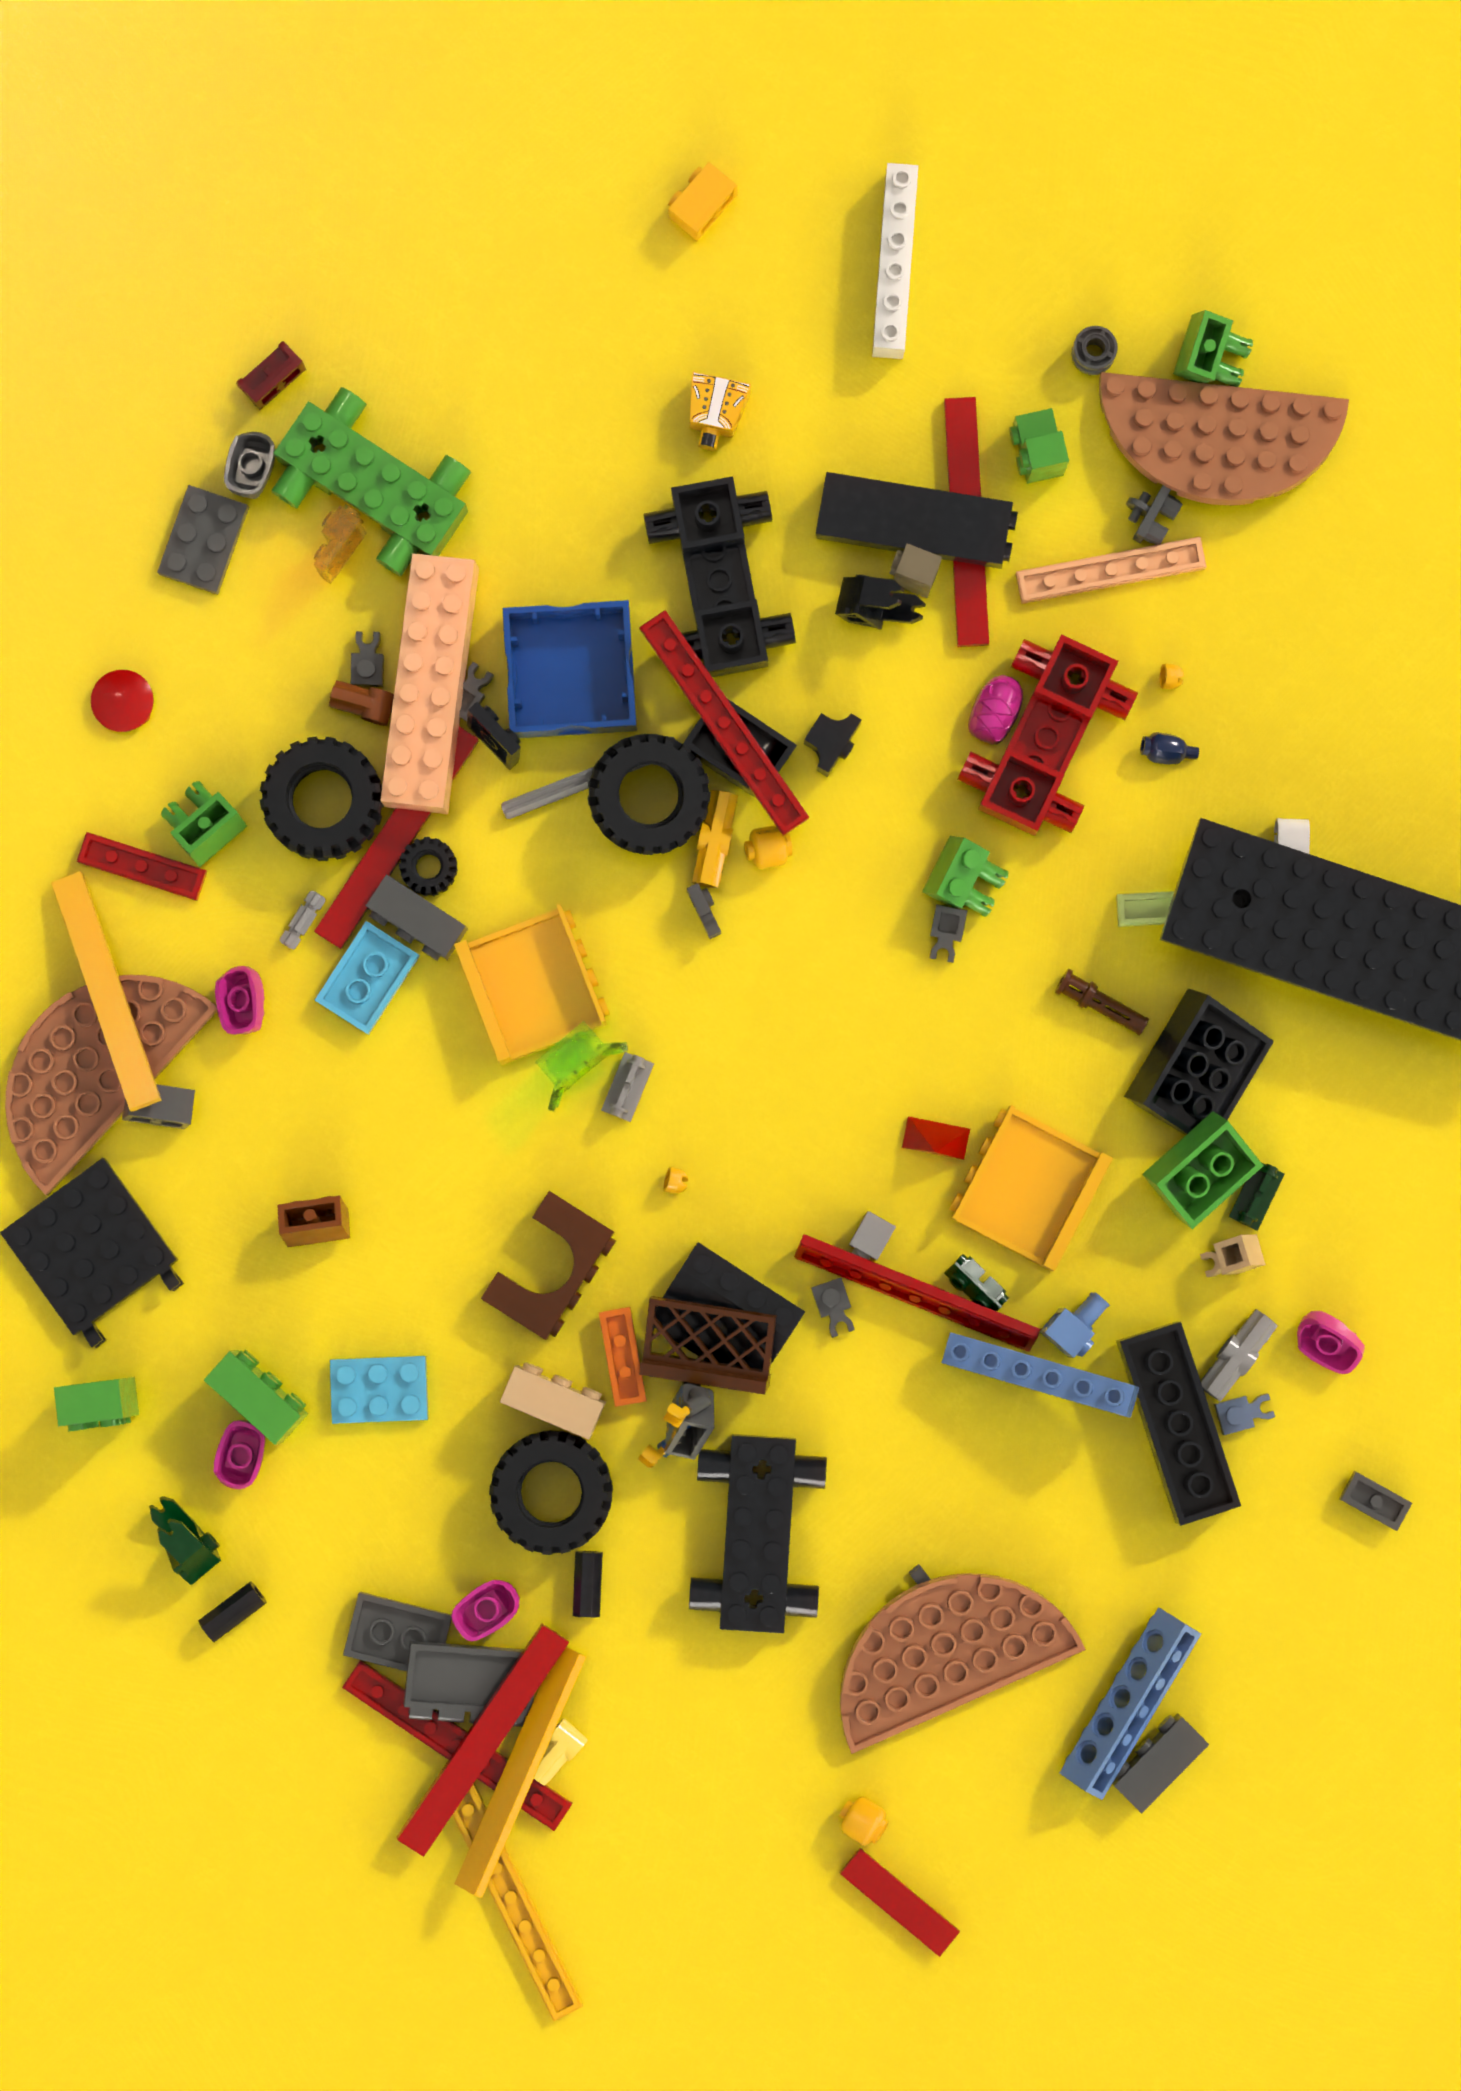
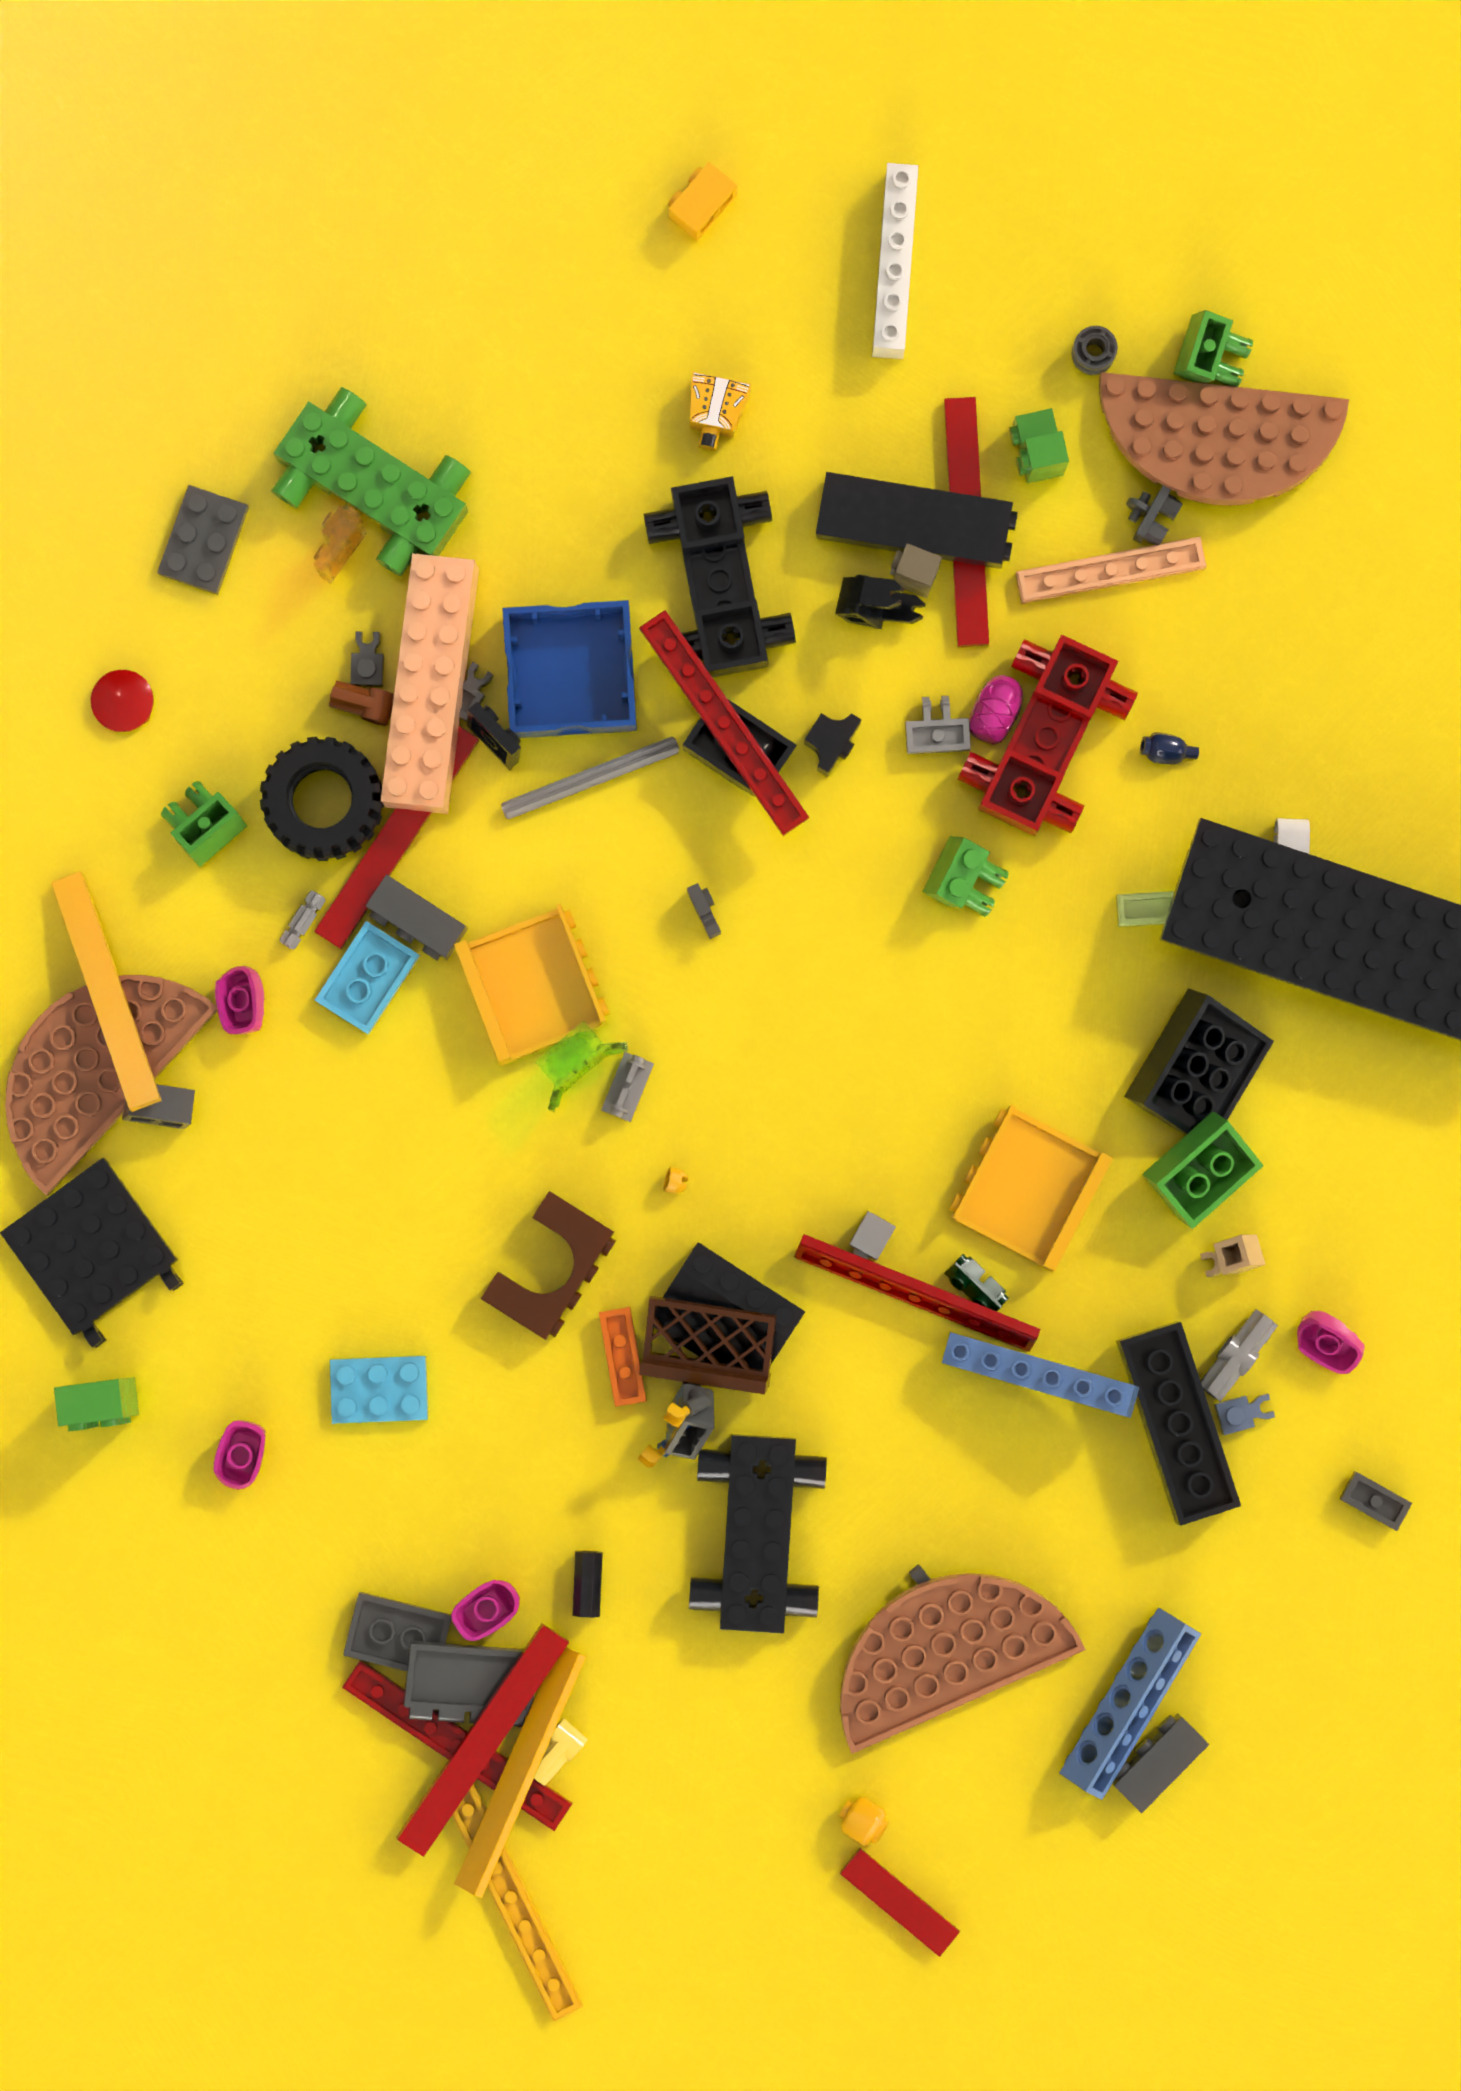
red tile [76,832,207,901] -> none
dark green piece [149,1496,221,1585] -> none
black axle [198,1581,267,1642] -> none
bright green brick [204,1350,308,1445] -> none
dark grey piece [224,431,275,499] -> none
dark red hinge [236,341,306,410] -> none
dark orange brick [277,1196,350,1247] -> none
black tyre [399,837,458,896] -> none
black tyre [489,1430,613,1555] -> none
tan brick [500,1362,606,1440] -> none
black tyre [588,734,711,855] -> none
yellow piece [692,790,738,888] -> none
yellow head [744,825,792,869] -> none
dark grey plate [811,1278,855,1338] -> none
red slope [902,1116,970,1160] -> none
dark grey plate [930,904,967,963] -> none
medium blue brick [1040,1292,1110,1358] -> none
reddish brown pin [1055,968,1149,1036] -> none
yellow hinge [1159,664,1184,689] -> none
dark green hinge [1229,1162,1285,1231] -> none
none -> light grey hinge [905,696,971,755]

